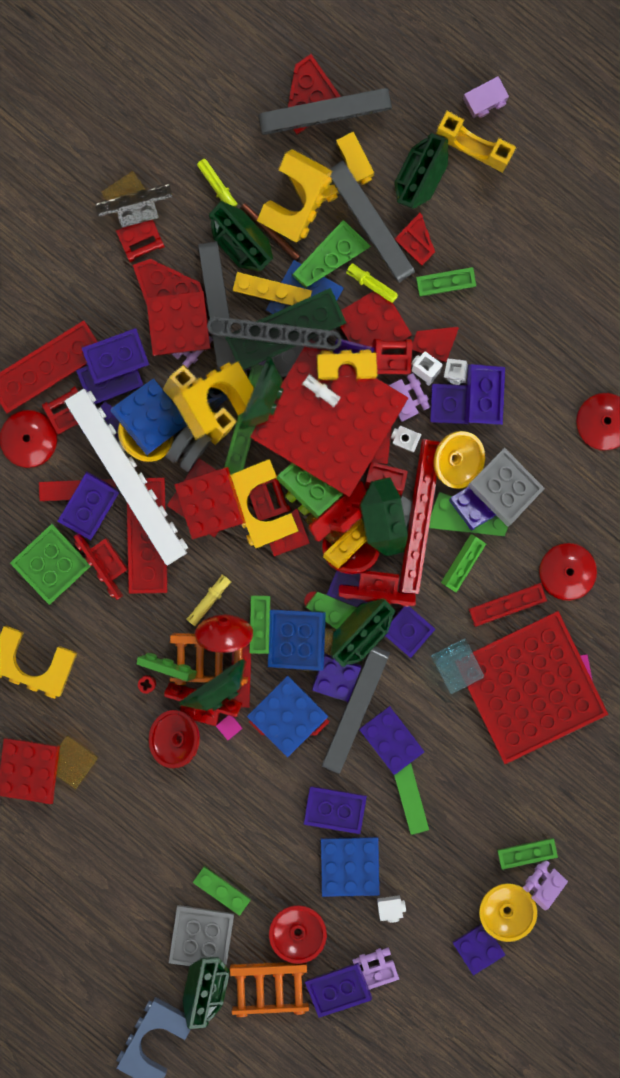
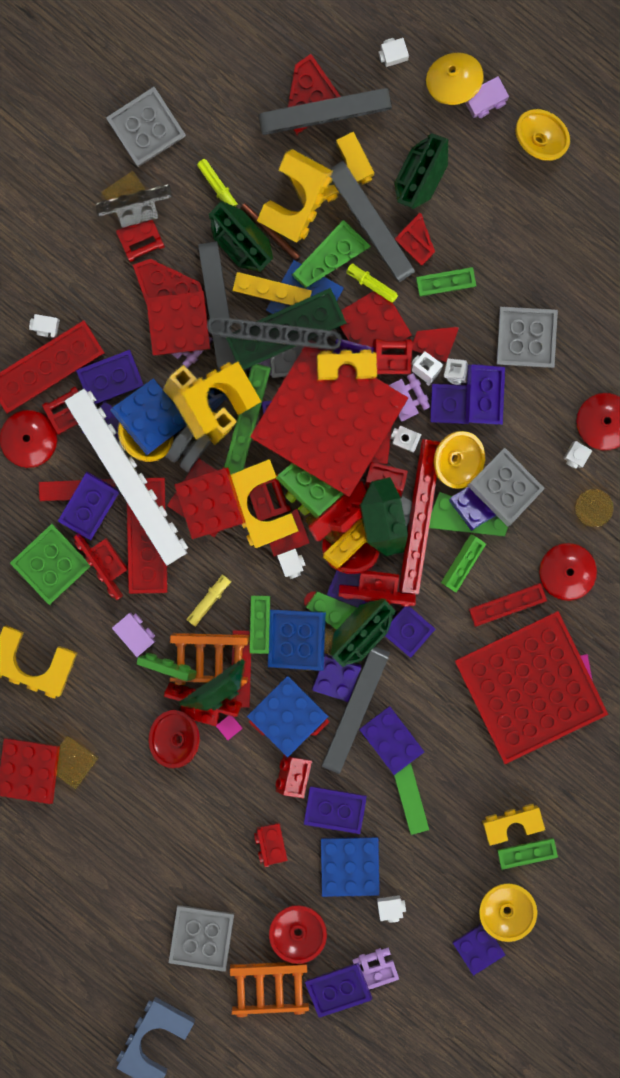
dark purple plate [82,328,150,385] -> none
red bush [138,675,156,694] -> none
dark green wedge [182,957,230,1029] -> none
bright green plate [193,866,251,916] -> none
red dish [195,614,253,652] -> none
dark green wedge [239,357,284,430] -> none
white pin [302,374,341,407] -> none
clear light blue bracket [431,639,484,694] -> none
yellow arch [436,111,516,173] -> none
lavender plate [523,860,568,910] -> none
none -> white brick [29,314,60,338]
none -> light grey plate [106,87,186,167]
none -> lavender brick [112,612,156,657]
none -> red bracket [254,822,288,867]
none -> bracket [276,754,312,798]
none -> white brick [277,549,305,579]
none -> white brick [378,38,409,67]
none -> yellow dish [426,53,484,105]
none -> yellow arch [482,804,545,846]
none -> light grey plate [496,307,558,368]
none -> yellow dish [515,109,570,161]
none -> white brick [563,441,592,469]
none -> clear yellow tile [575,489,614,527]

